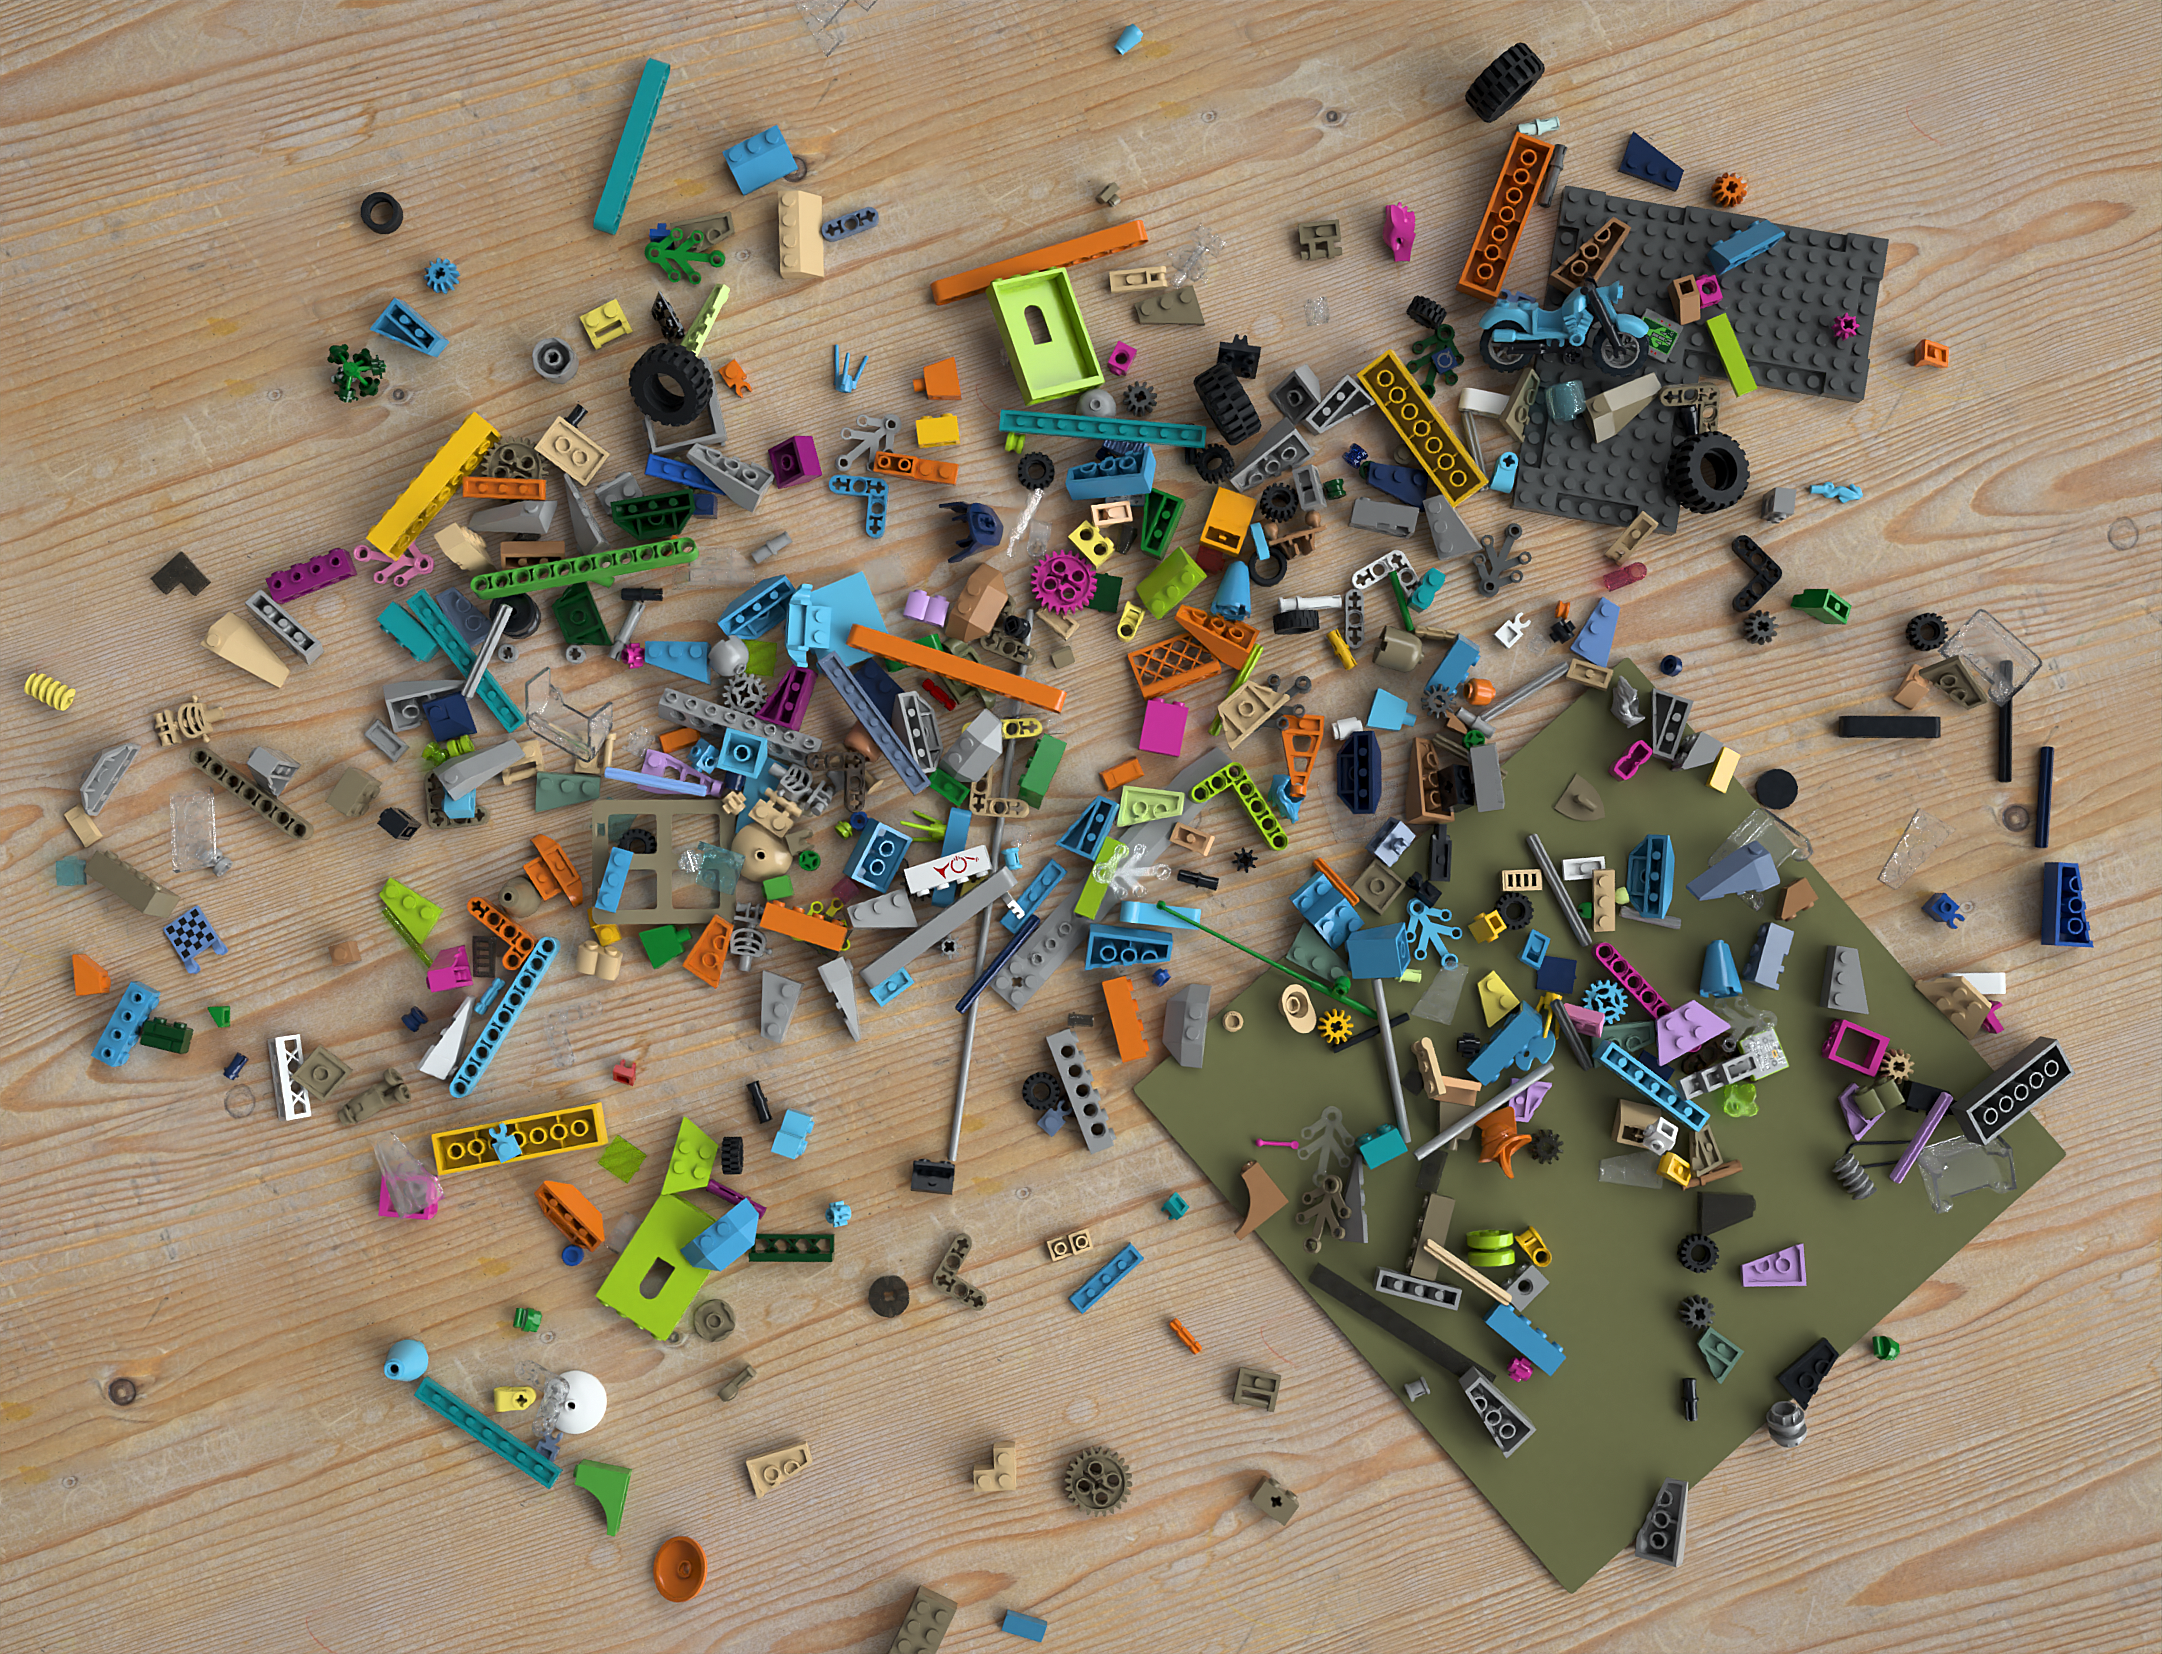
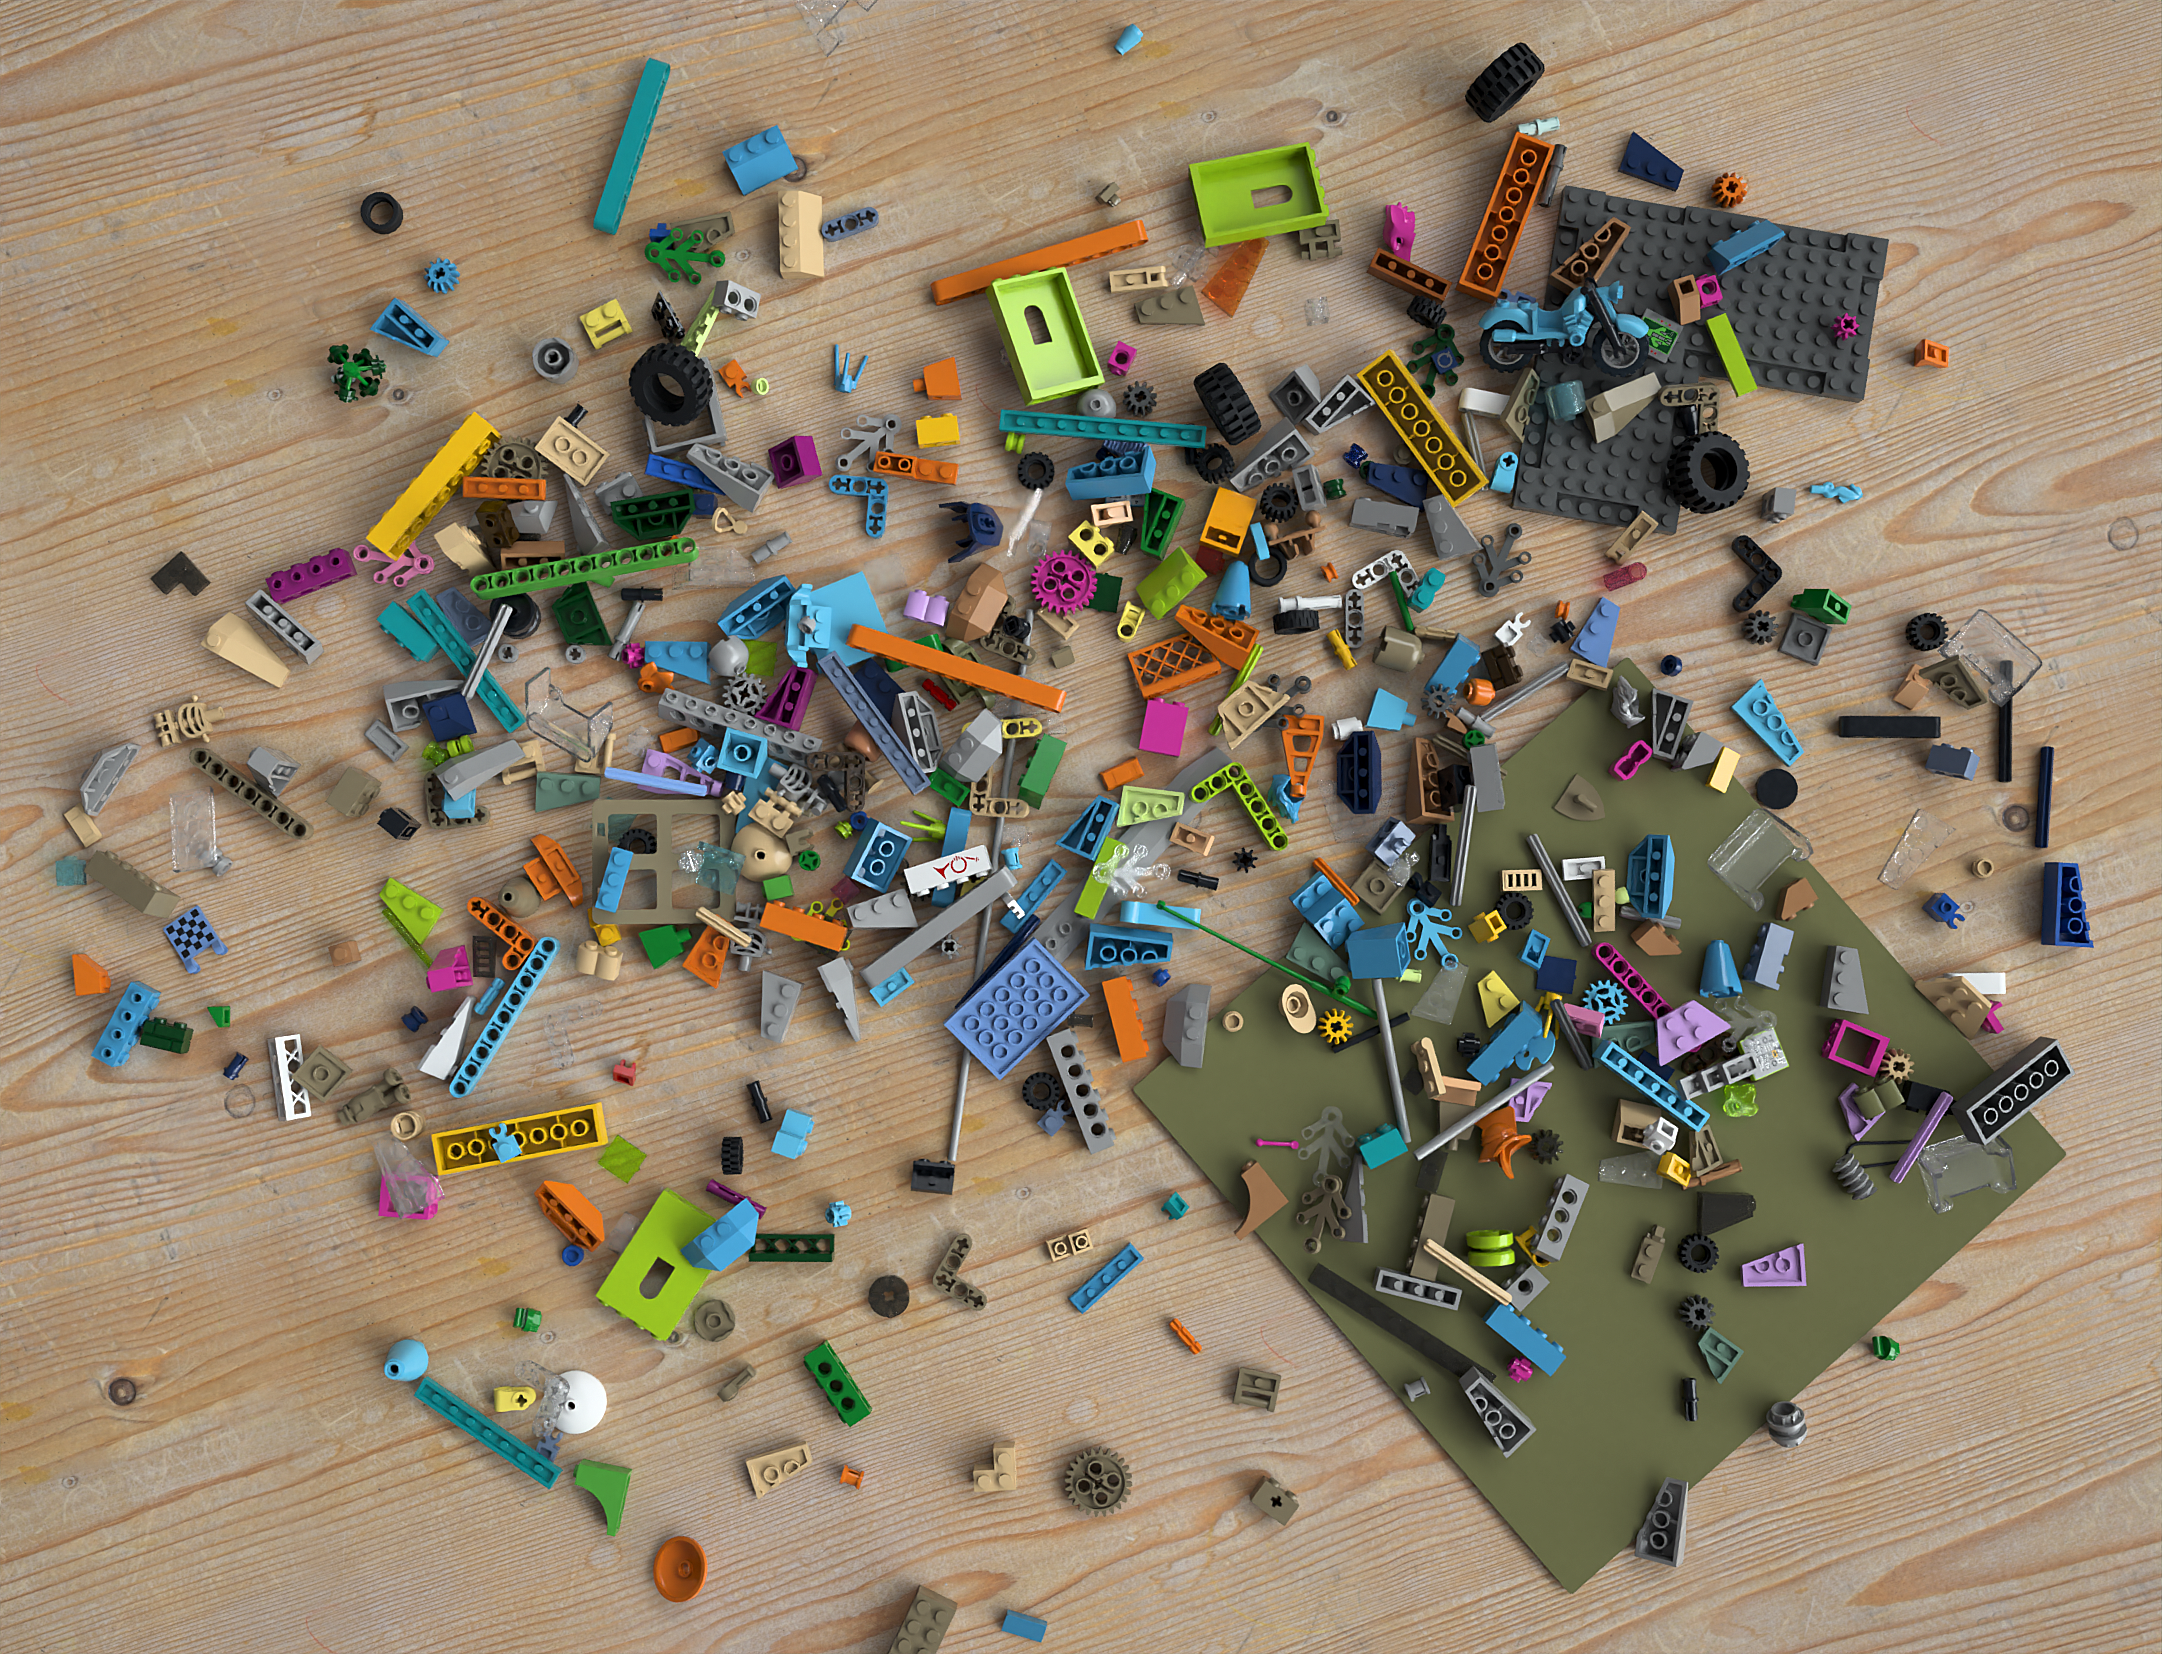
light yellow piece [24,673,76,711] -> none
lime wing [661,1117,719,1196] -> none
black plate [1216,334,1261,379] -> none
sand blue wedge [1686,840,1780,901] -> none
black wing [1776,1337,1839,1411] -> none
none -> tan wheel [391,1110,426,1140]
none -> dark brown brick [475,501,520,548]
none -> orange plate [637,661,674,694]
none -> tan axle [695,907,752,948]
none -> tan piece [711,507,748,534]
none -> light grey brick [712,280,761,321]
none -> yellowish green hinge [750,378,769,395]
none -> light grey hinge [797,616,816,634]
none -> green brick [803,1340,872,1427]
none -> black axle [816,774,847,813]
none -> orange bush [839,1465,865,1490]
none -> medium blue plate [943,937,1090,1080]
none -> lime panel [1188,142,1329,248]
none -> clear orange wing [1201,237,1270,318]
none -> orange bush [1320,562,1338,583]
none -> dark orange brick [1366,247,1453,305]
none -> clear plate [1386,851,1420,887]
none -> light grey axle [1450,785,1477,906]
none -> dark brown brick [1481,642,1523,691]
none -> light grey brick [1530,1174,1589,1263]
none -> dark tan hinge [1629,1224,1665,1284]
none -> medium nougat slope [1631,918,1682,956]
none -> medium azure wing [1730,679,1804,767]
none -> flat silver tile [1778,612,1833,666]
none -> sand blue brick [1925,743,1980,781]
none -> tan plate [1972,858,1994,878]

